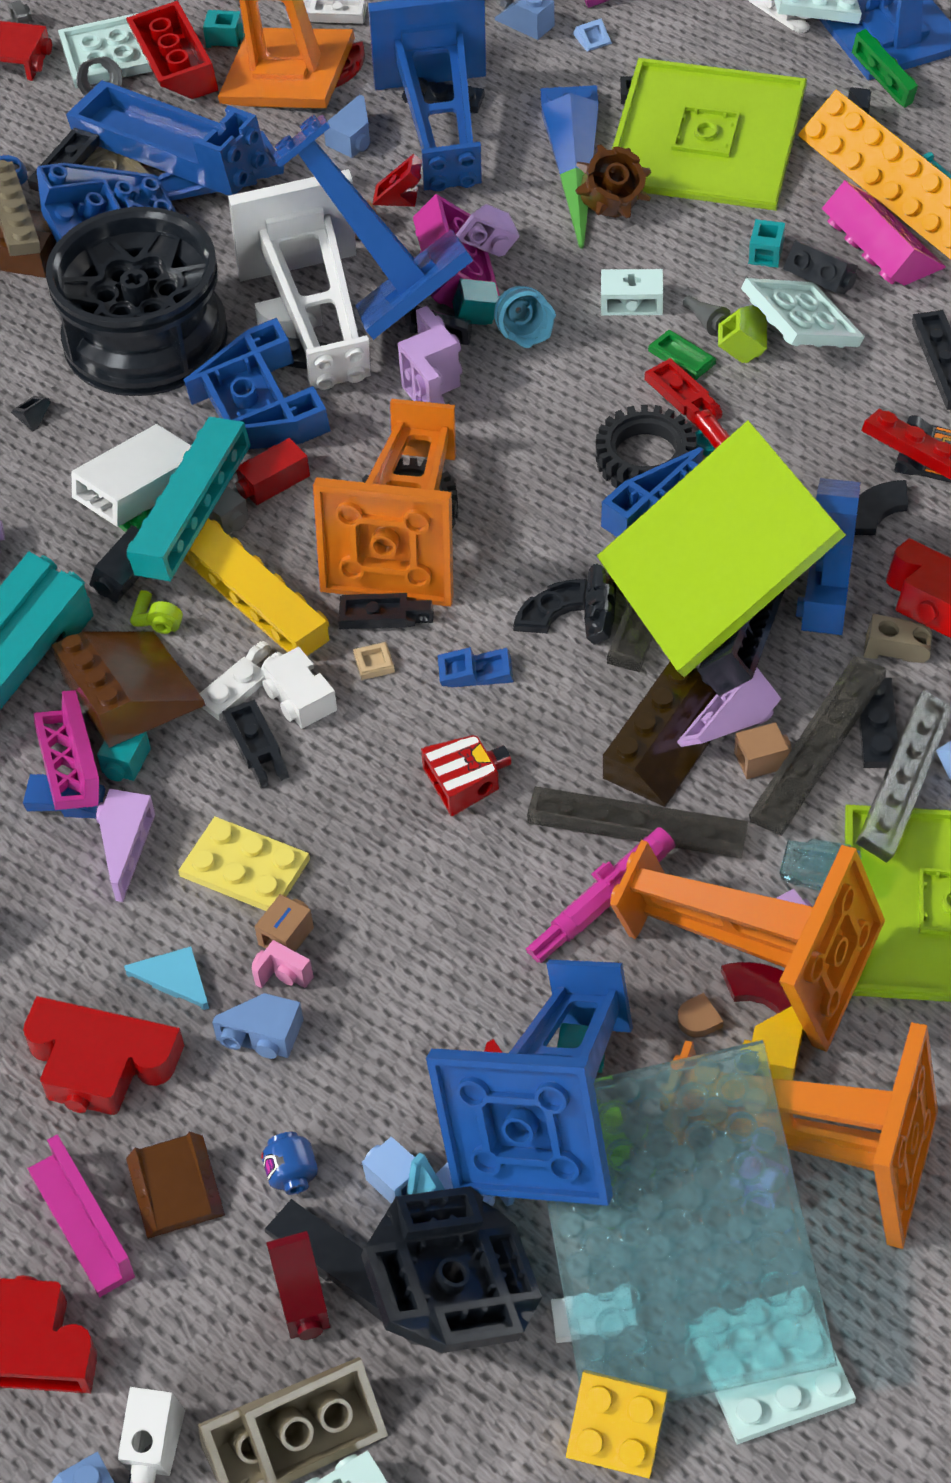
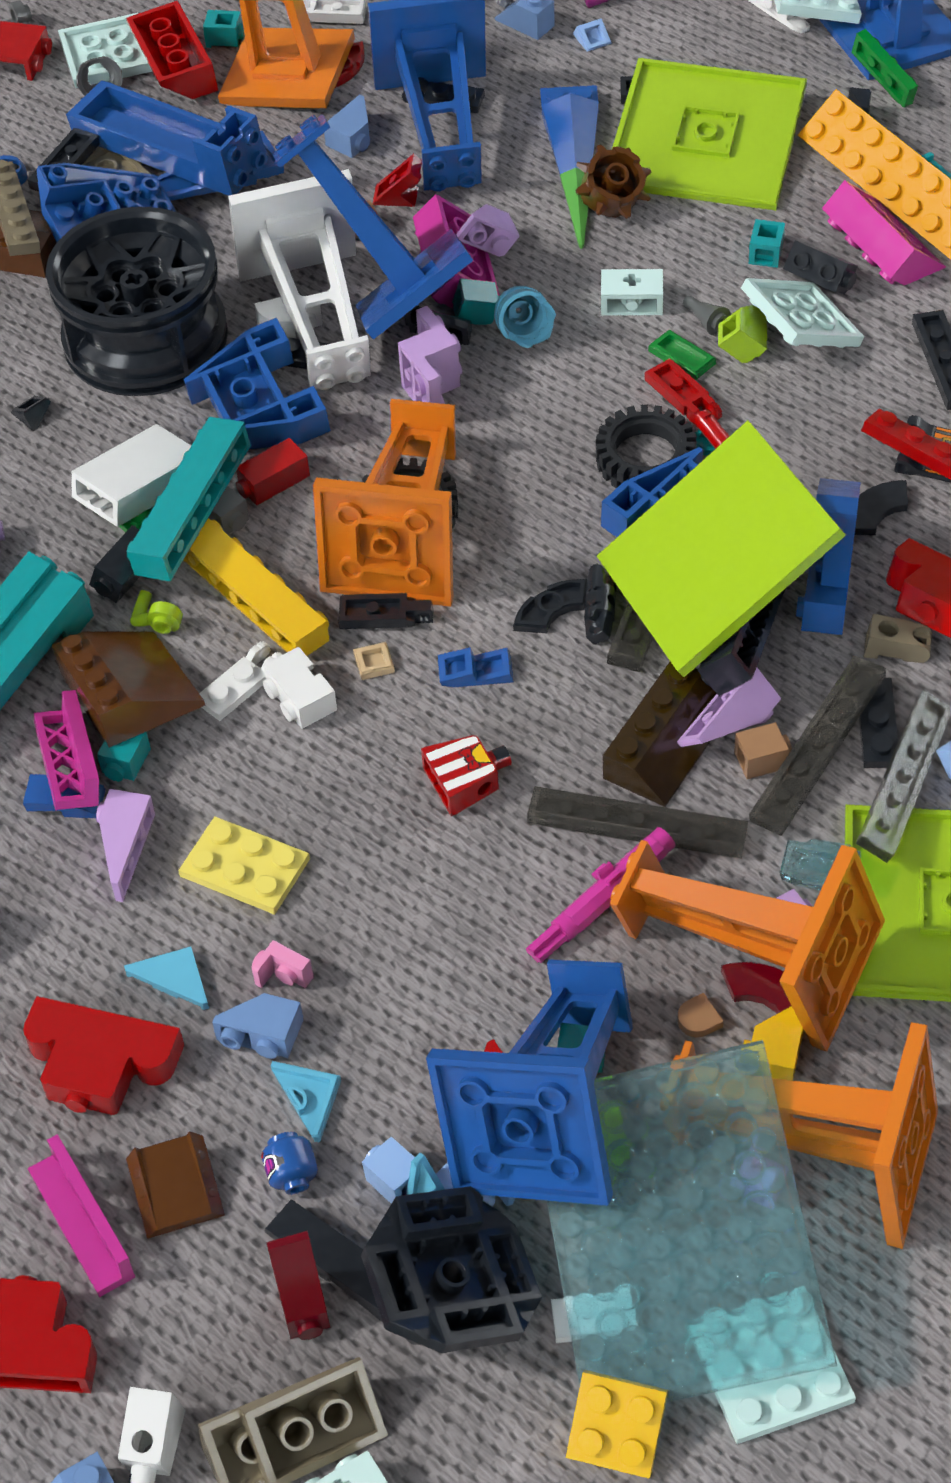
black hinge [222,700,289,788] -> none
medium nougat brick [255,894,314,952] -> none
none -> medium azure tile [271,1061,341,1142]

